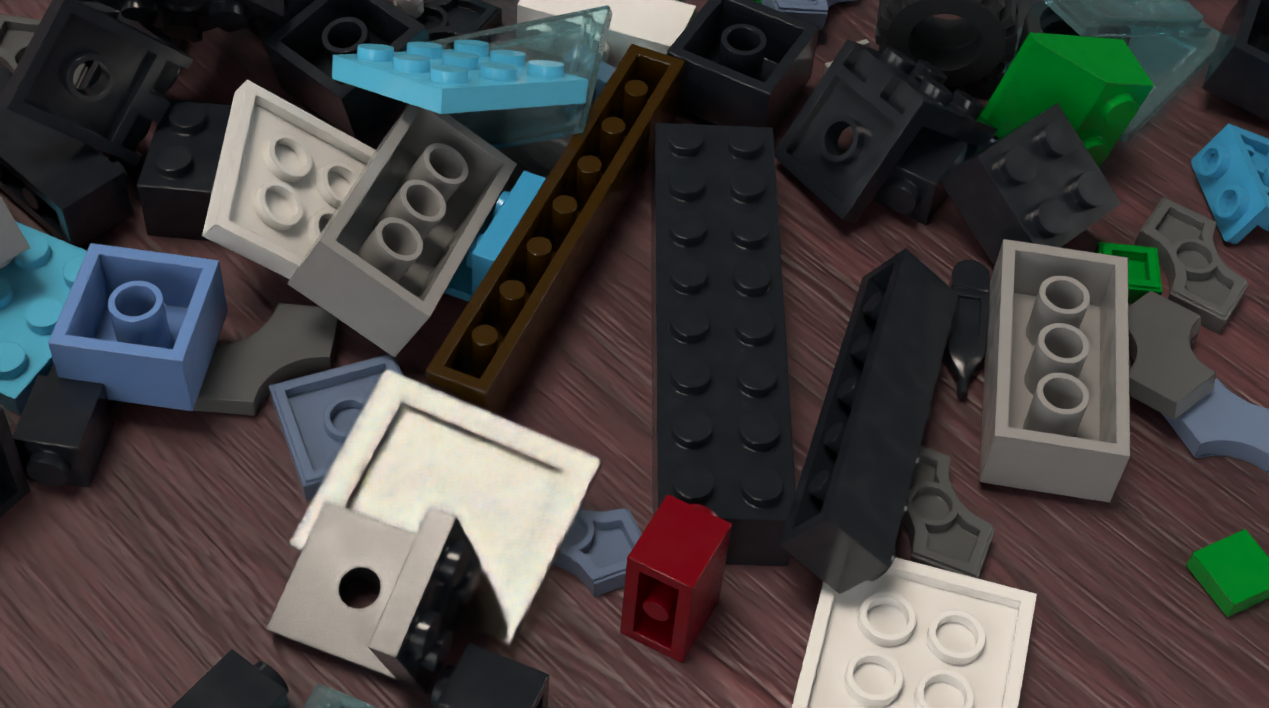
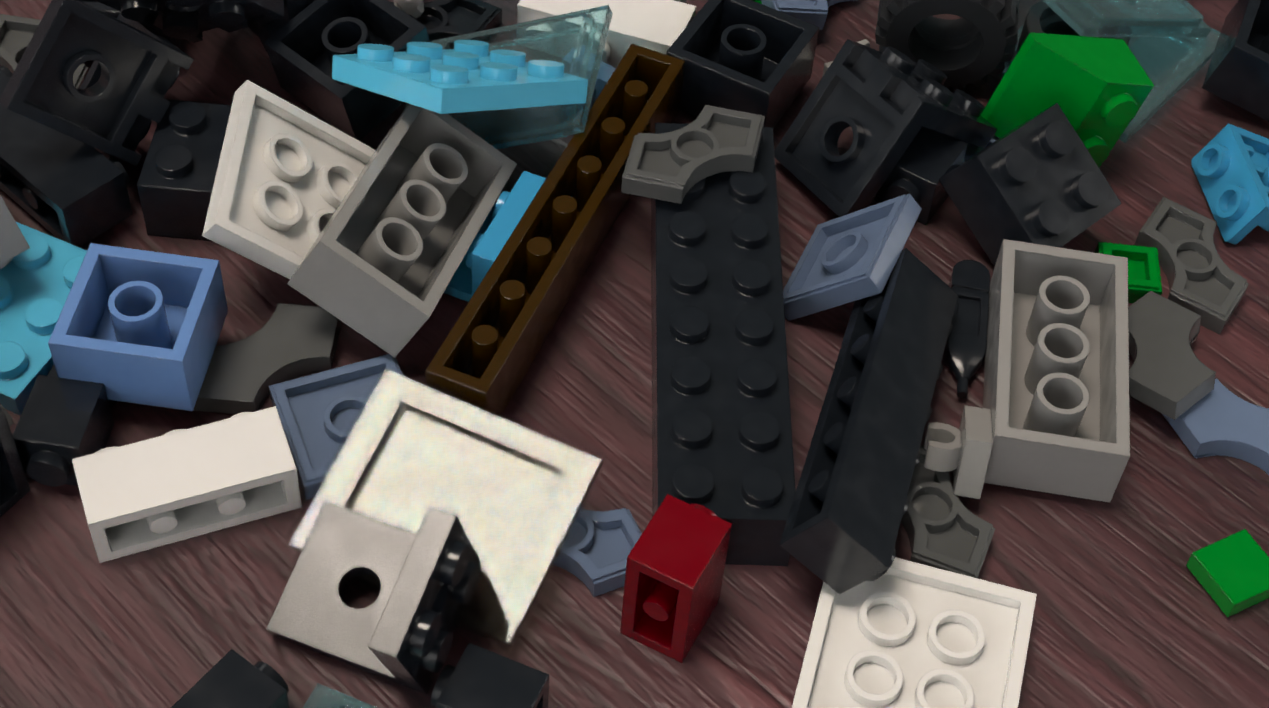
none -> white brick [72,406,302,563]
none -> dark grey tile [621,105,765,204]
none -> sand blue tile [783,194,922,321]
none -> light grey tile [924,405,993,499]

